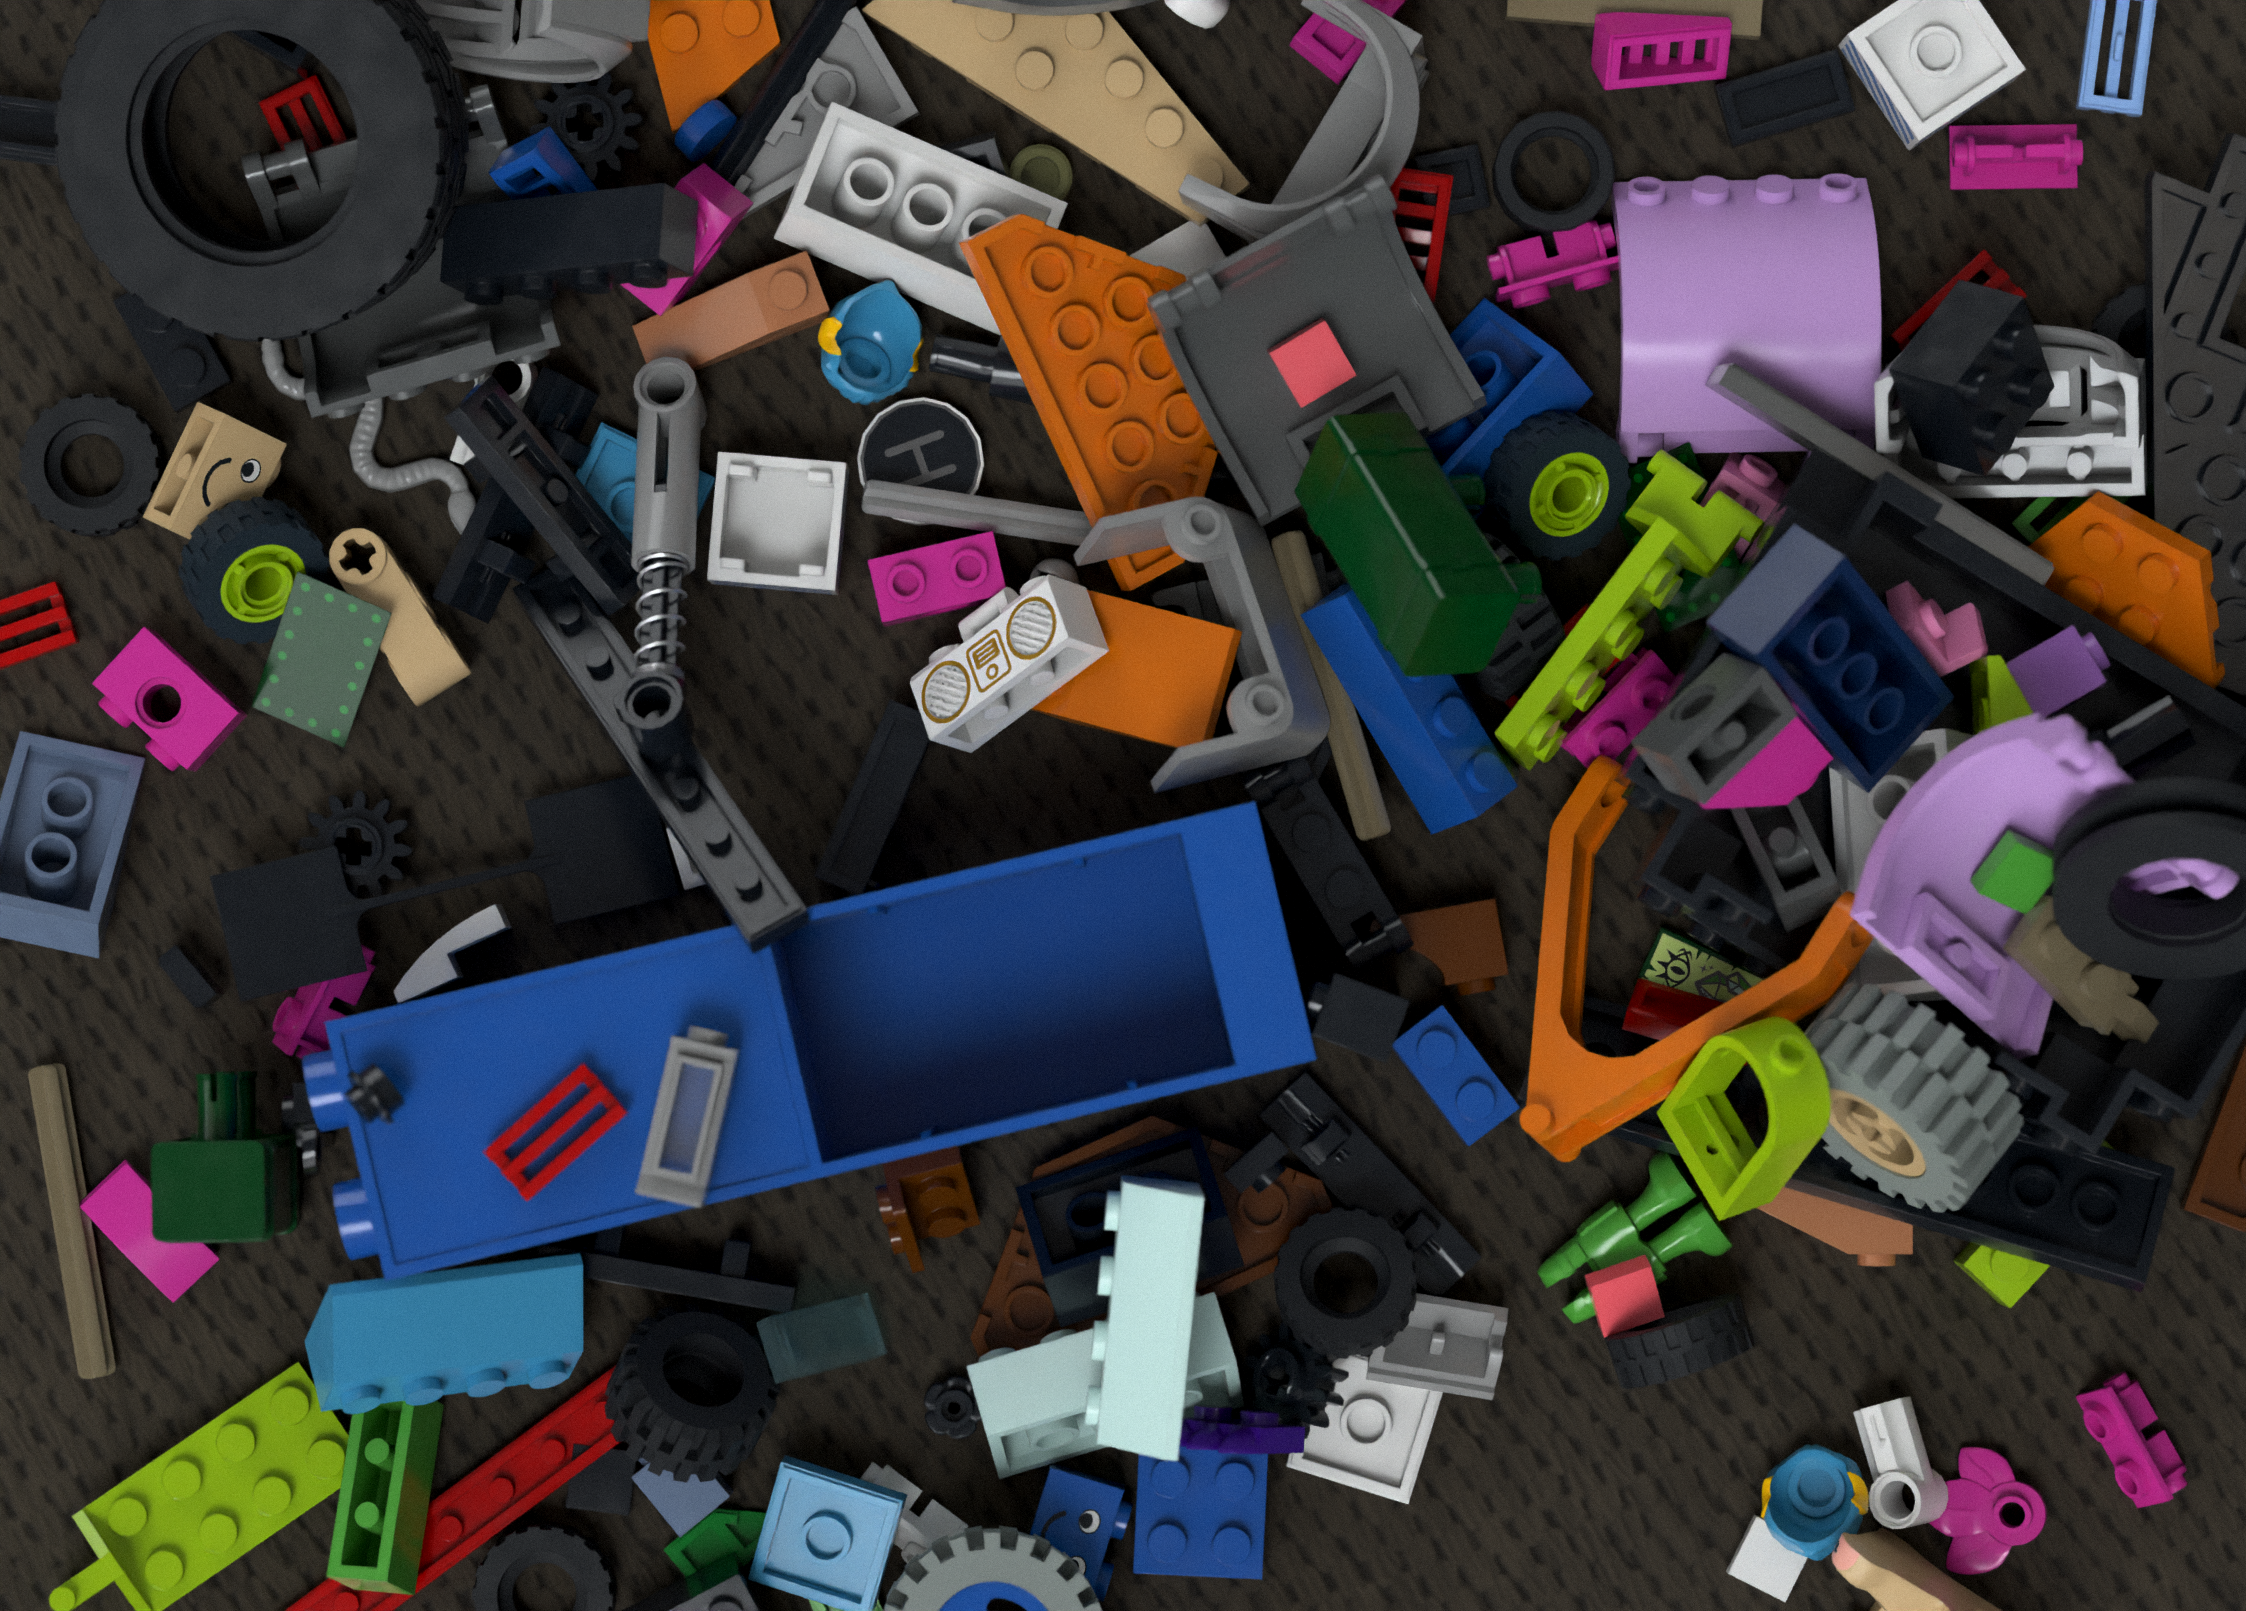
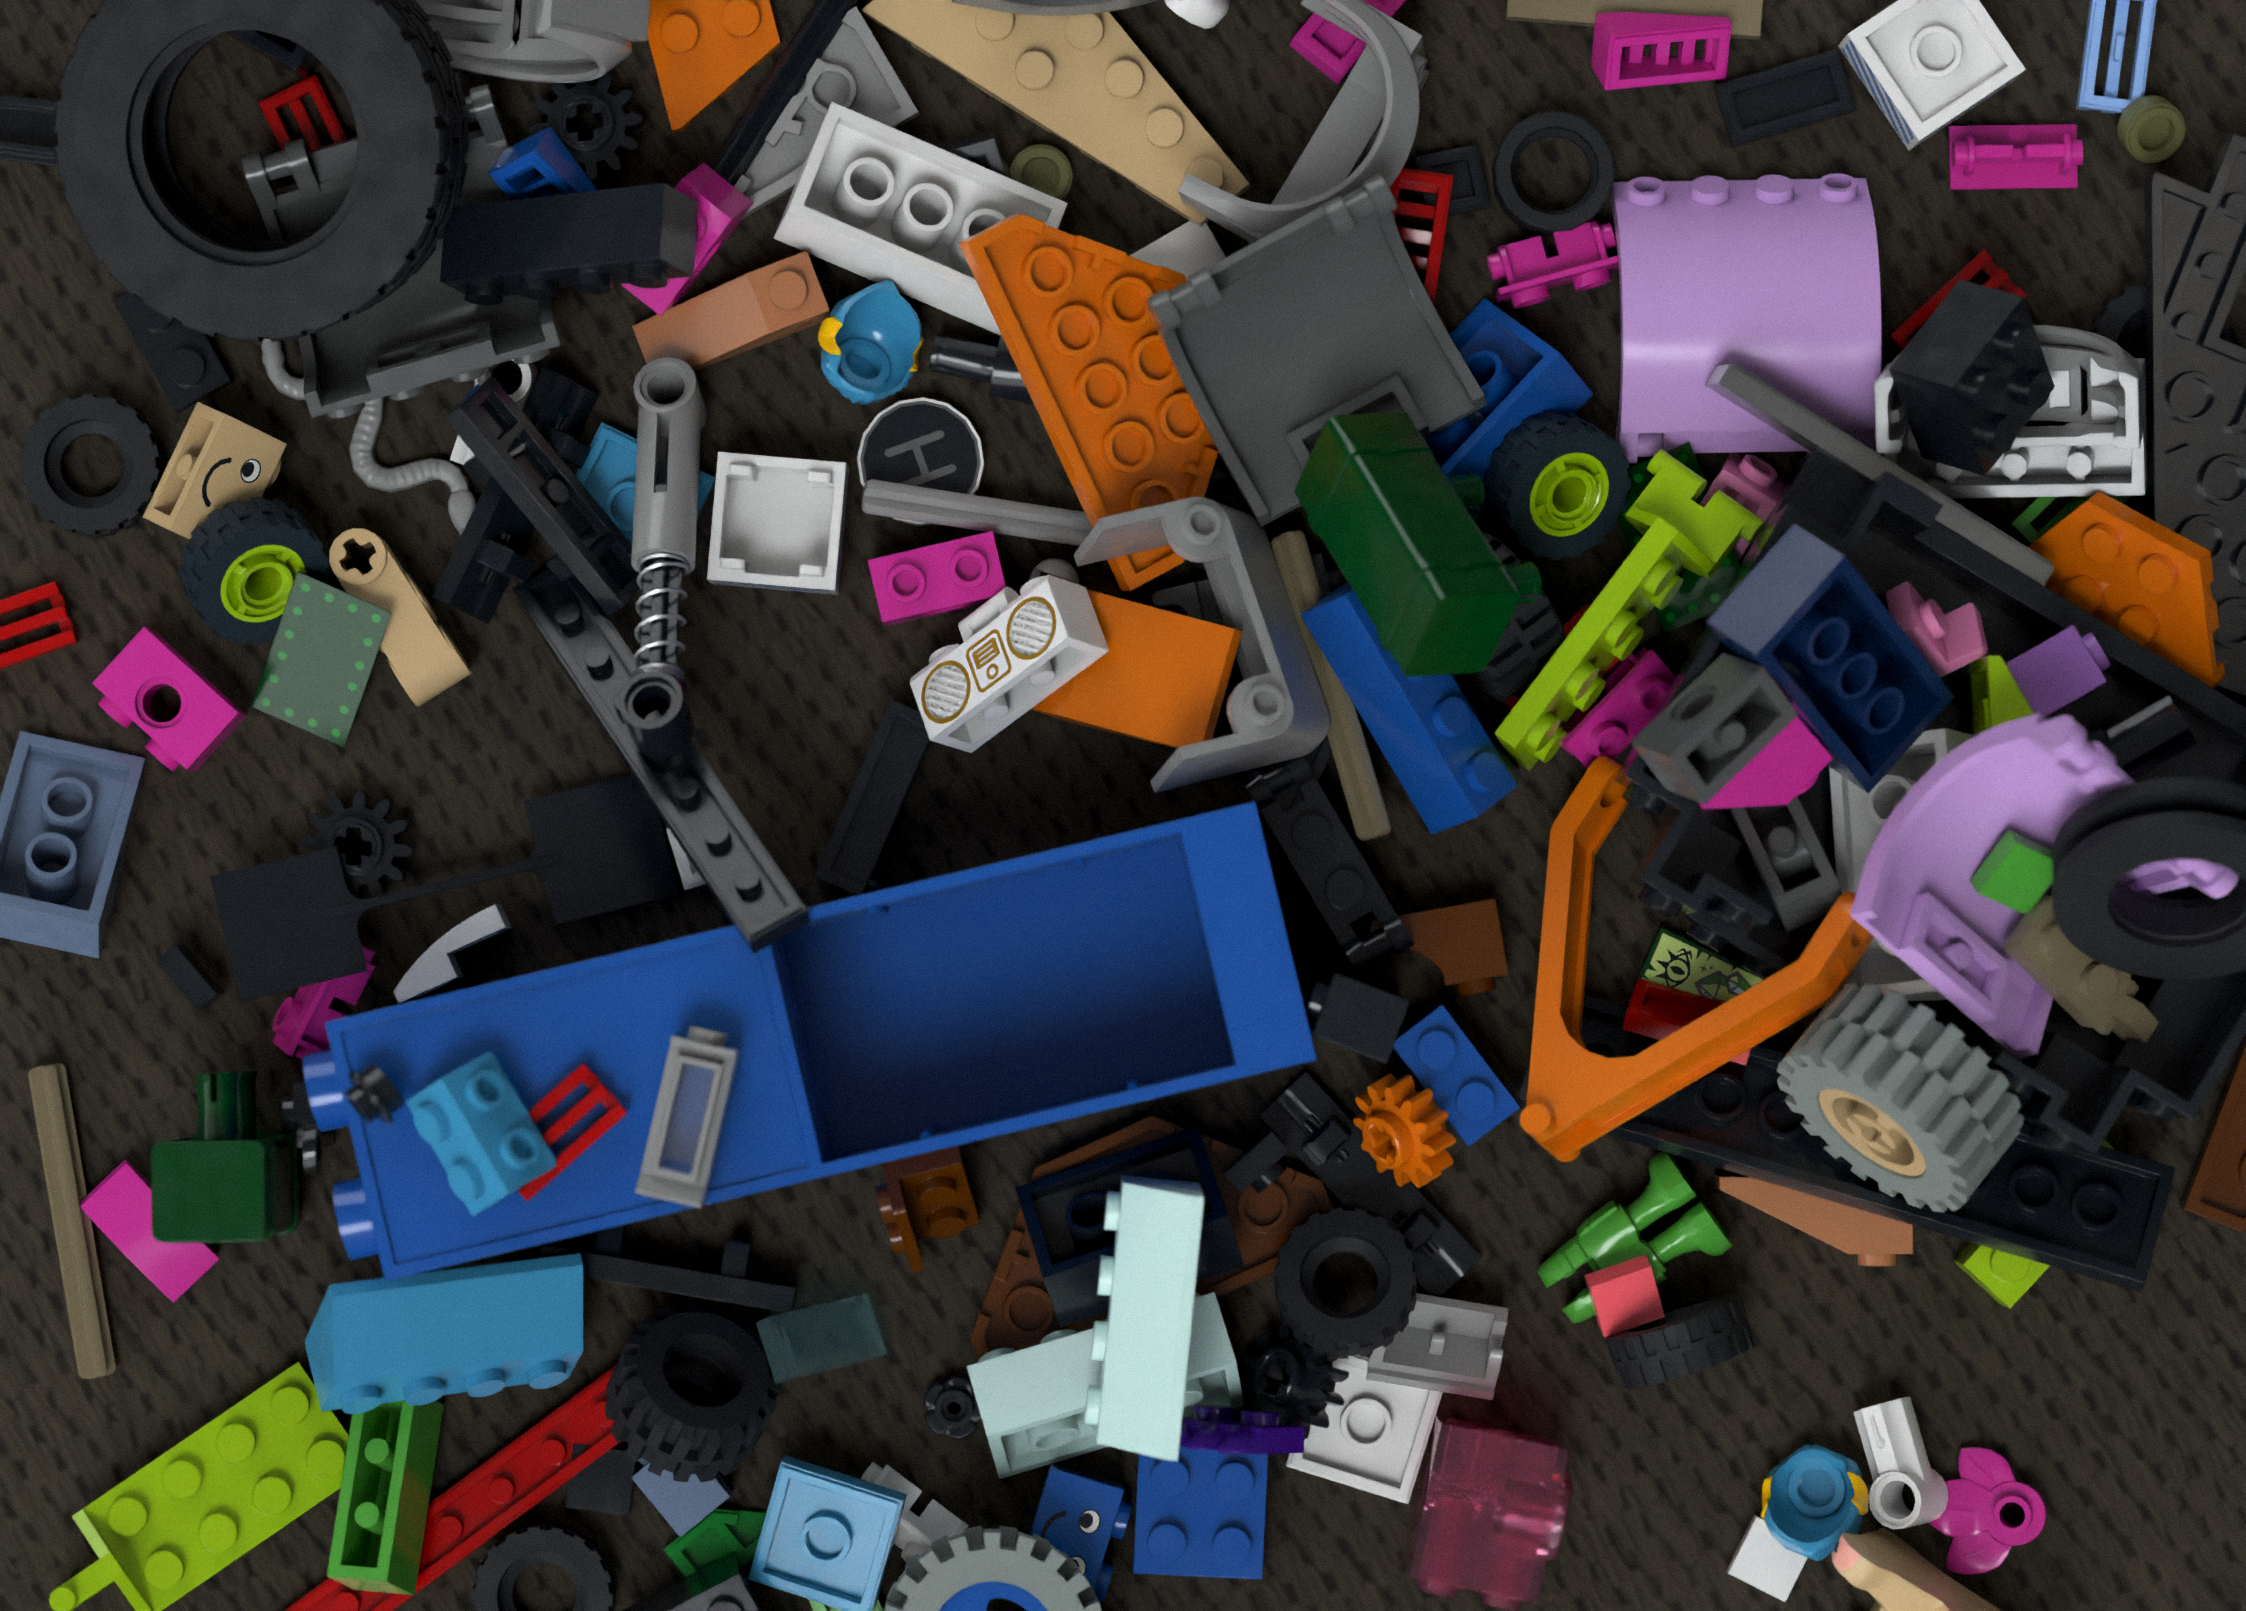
blue tile [675,100,737,162] -> none
coral tile [1267,318,1356,408] -> none
lime window [1656,1016,1831,1221] -> none
dark pink hinge [2075,1371,2188,1508] -> none
none -> dark azure bracket [406,1052,556,1216]
none -> orange gear [1353,1073,1456,1188]
none -> clear pink brick [1404,1415,1572,1611]
none -> olive tile [2117,95,2186,163]

